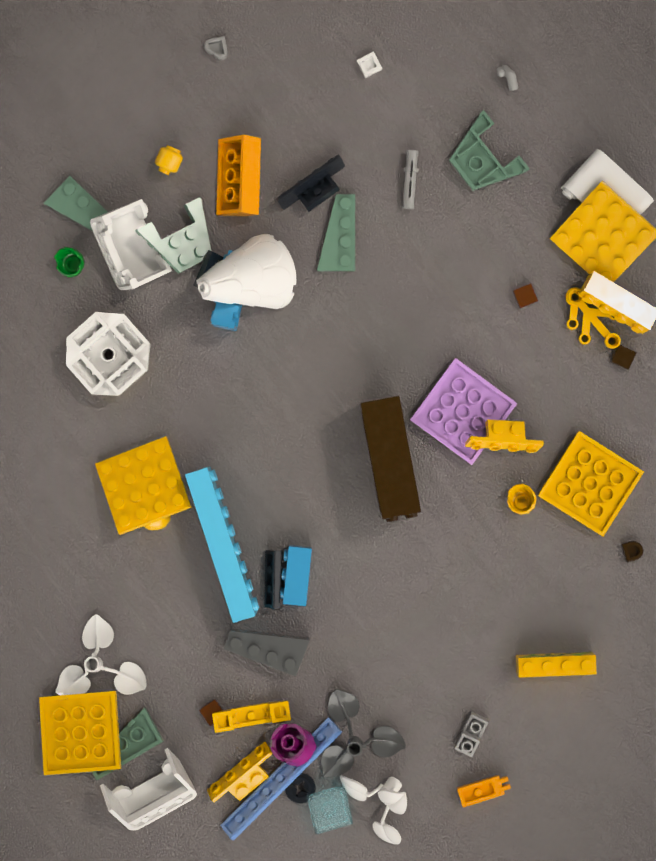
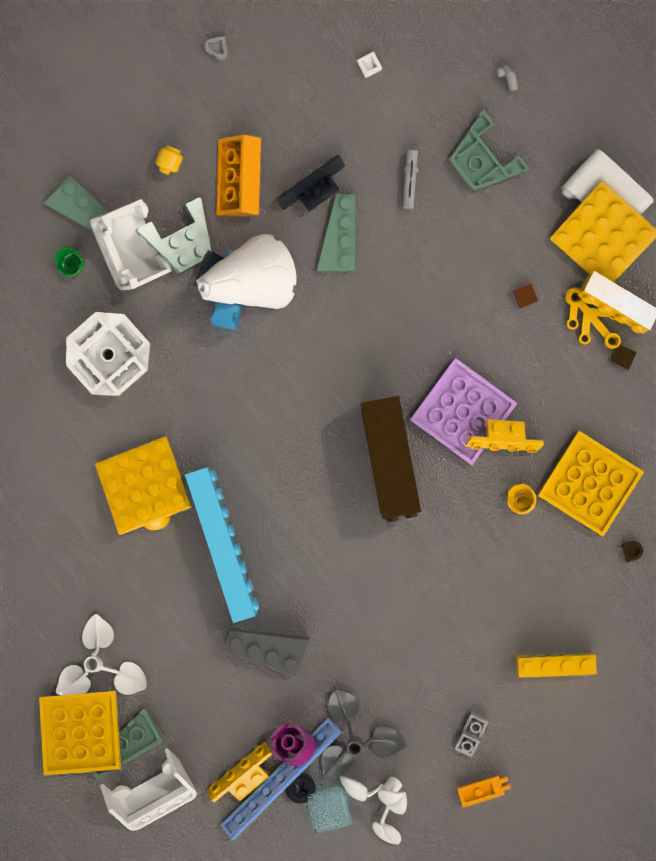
reddish brown tile [199,699,223,726] -> none
yellow slope [212,700,291,733] -> none
black tile [264,550,281,609] -> none
dark azure brick [280,545,312,606] -> none

